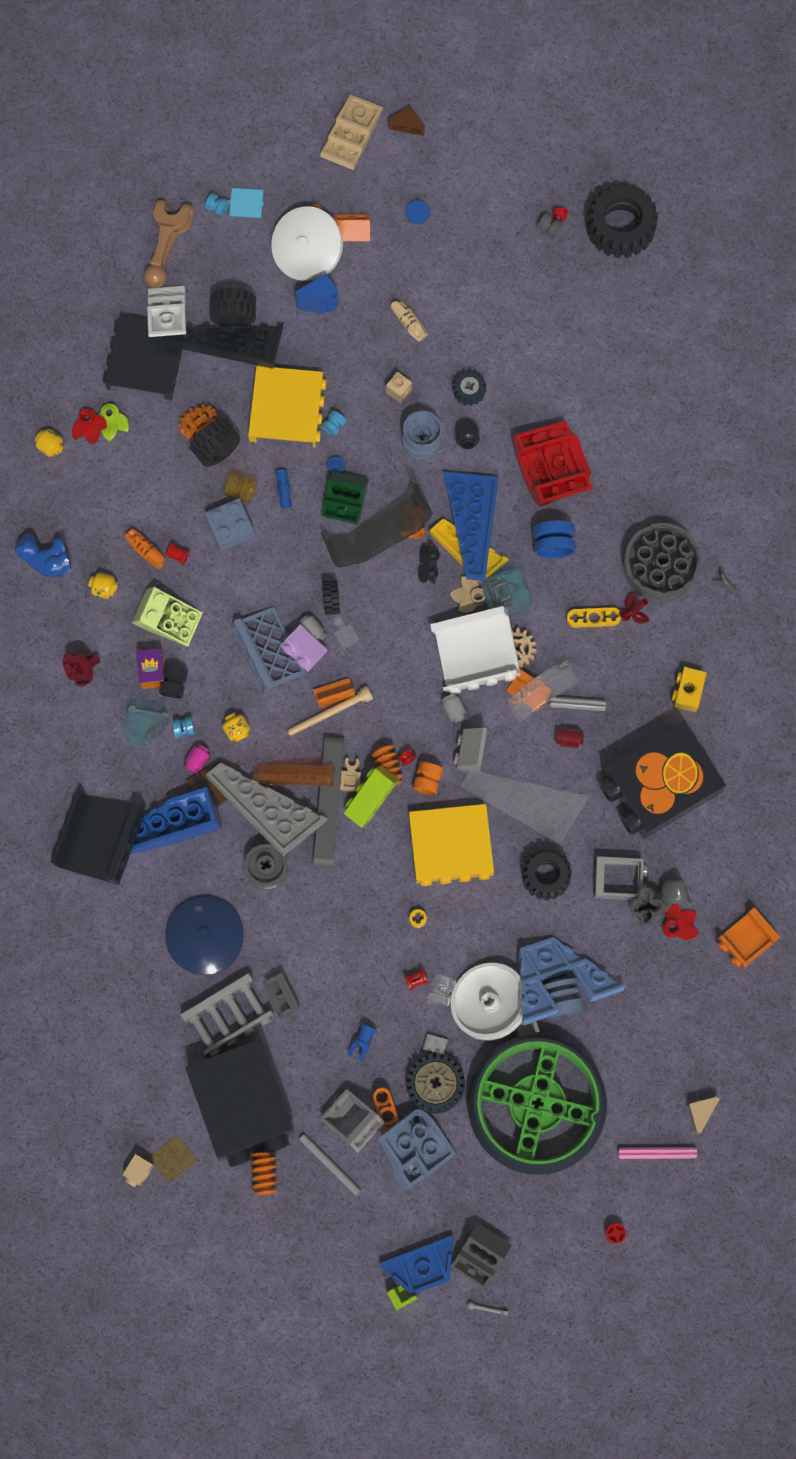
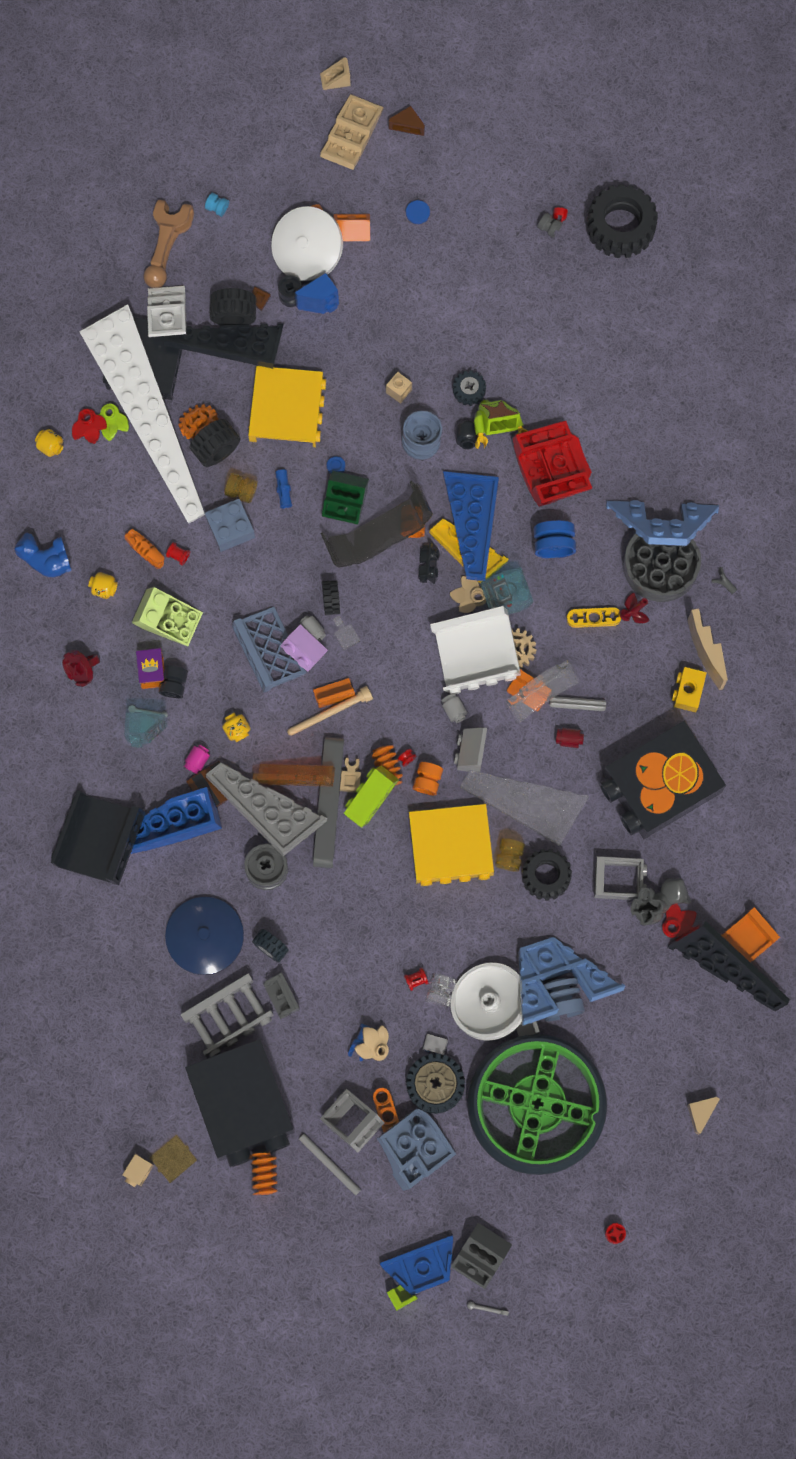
dark azure wheel [172,716,195,738] -> none
medium azure piece [229,188,264,218] -> none
dark azure wheel [321,410,346,437] -> none
tan hinge [391,301,428,342] -> none
yellow bush [409,909,427,928] -> none
bright pink axle [618,1147,697,1159] -> none
none -> white wing [80,305,205,523]
none -> reddish brown tile [252,286,271,311]
none -> black wheel [252,929,289,963]
none -> black wheel [278,275,302,307]
none -> tan slope [320,57,350,90]
none -> tan plate [354,1025,389,1061]
none -> lime torso [474,400,528,449]
none -> clear yellow wheel [495,838,525,872]
none -> medium blue wing [606,500,719,546]
none -> black wing [667,921,790,1011]
none -> tan slope [688,609,728,690]

